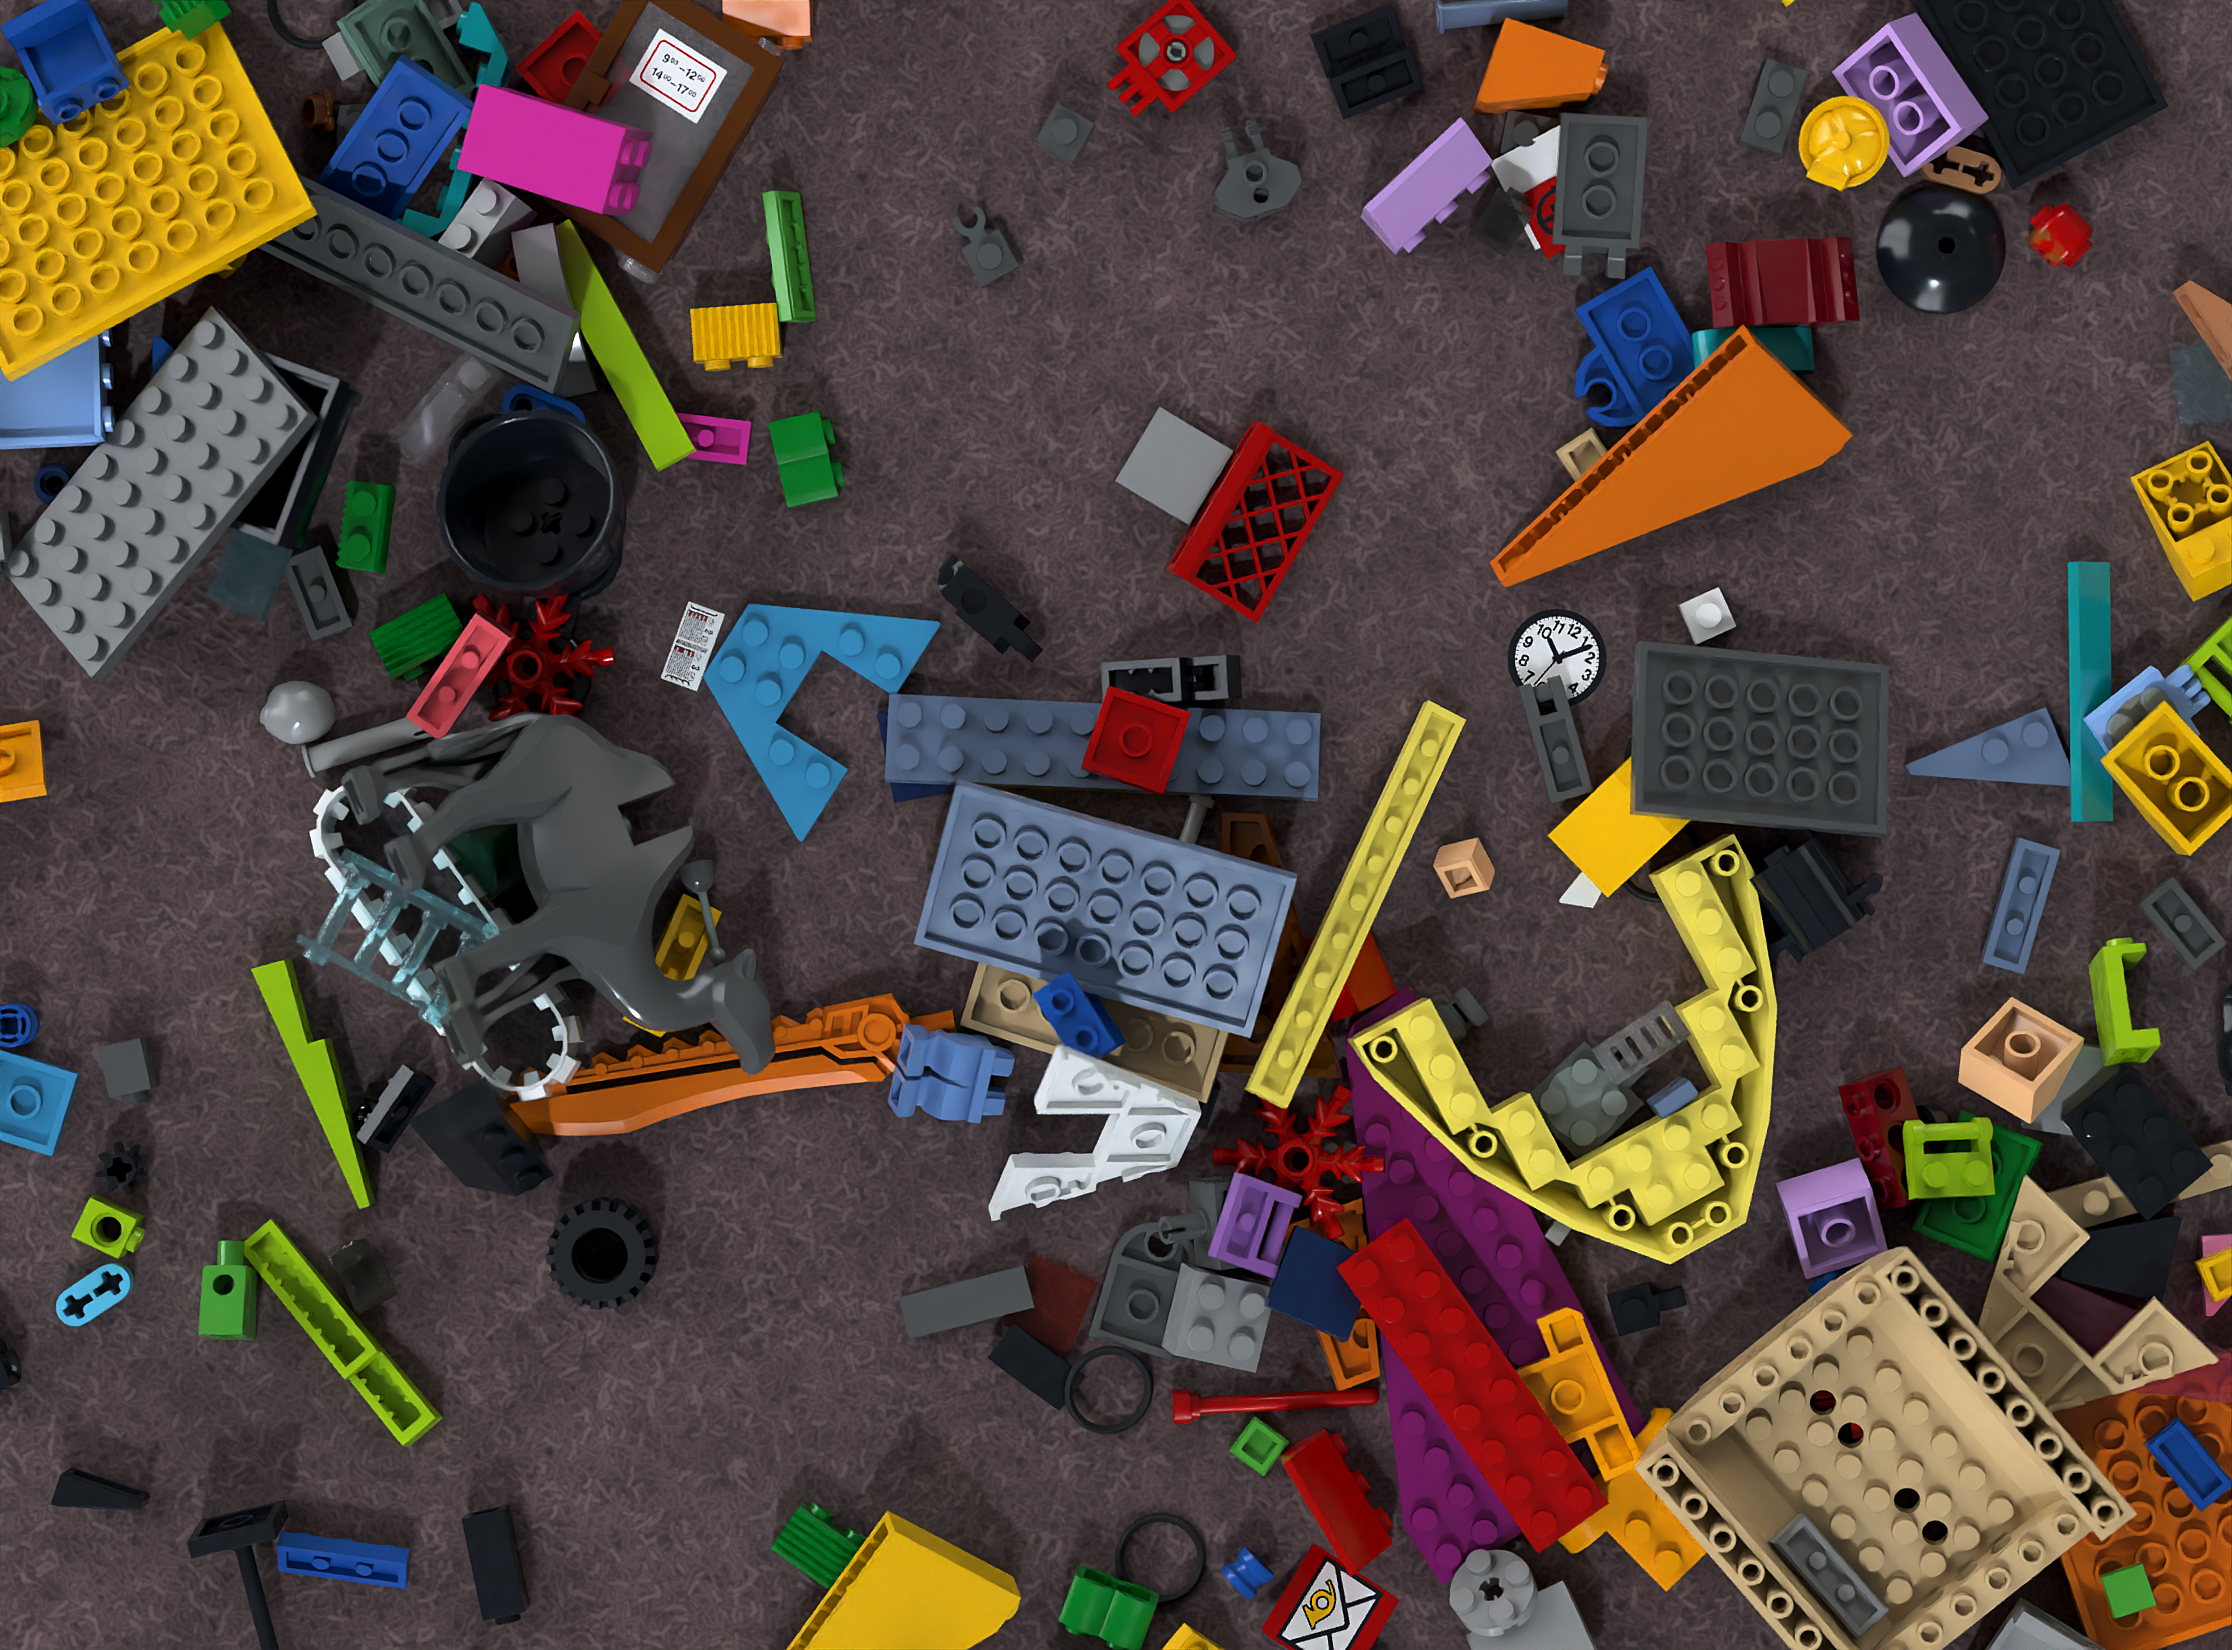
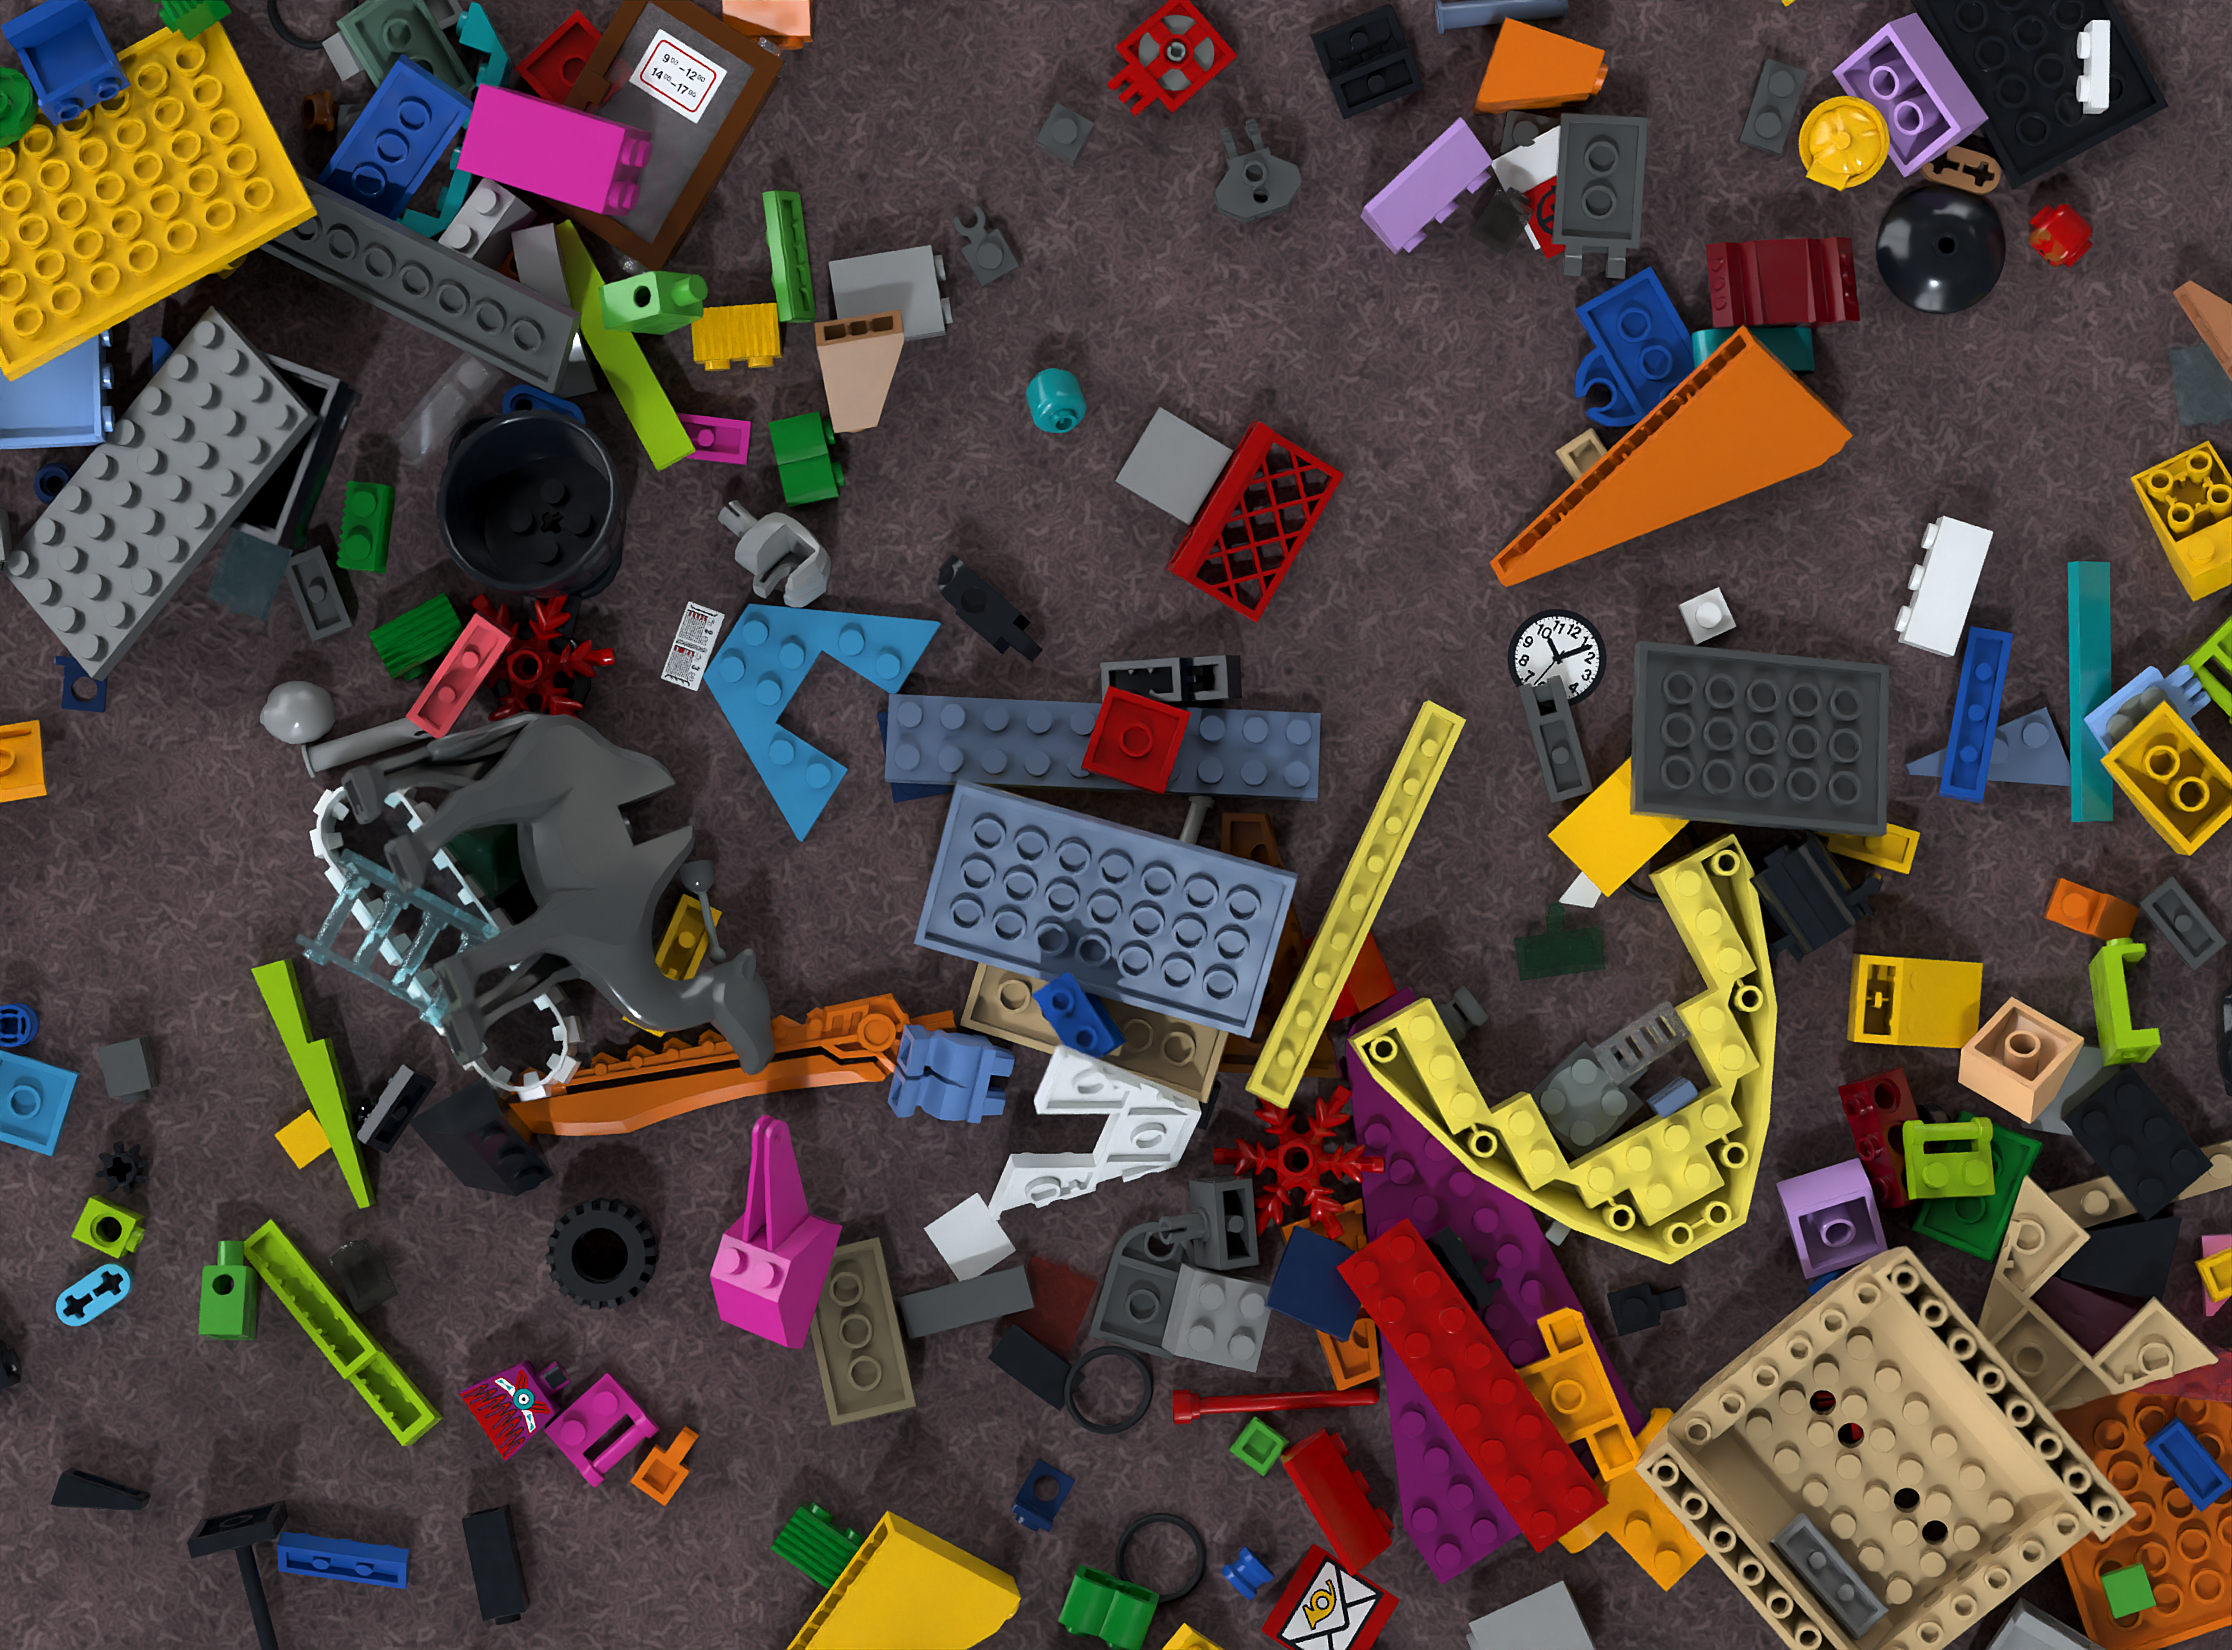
medium lavender plate [1208,1172,1302,1279] -> none
light nougat slope [1433,837,1495,899] -> none
light grey plate [1449,1549,1538,1636] -> none
sand blue plate [1980,838,2061,975] -> none
none -> dark blue bracket [54,653,108,713]
none -> yellow tile [275,1109,331,1169]
none -> torso [459,1359,571,1462]
none -> dark pink plate [543,1371,660,1488]
none -> bright green torso [599,271,708,335]
none -> orange plate [630,1425,699,1506]
none -> dark pink slope [710,1115,843,1349]
none -> light grey piece [718,500,831,607]
none -> dark tan hinge [810,1237,919,1427]
none -> medium nougat slope [814,309,905,434]
none -> light grey brick [828,245,953,342]
none -> white sticker [924,1193,1016,1281]
none -> dark blue bracket [1011,1459,1075,1532]
none -> teal head [1025,368,1087,433]
none -> black plate [1423,1225,1502,1312]
none -> clear green plate [1513,902,1606,981]
none -> yellow plate [1799,823,1920,874]
none -> yellow slope [1846,953,1983,1048]
none -> white brick [1895,516,1993,657]
none -> blue plate [1939,626,2013,804]
none -> orange slope [2043,878,2140,942]
none -> white plate [2076,20,2110,114]

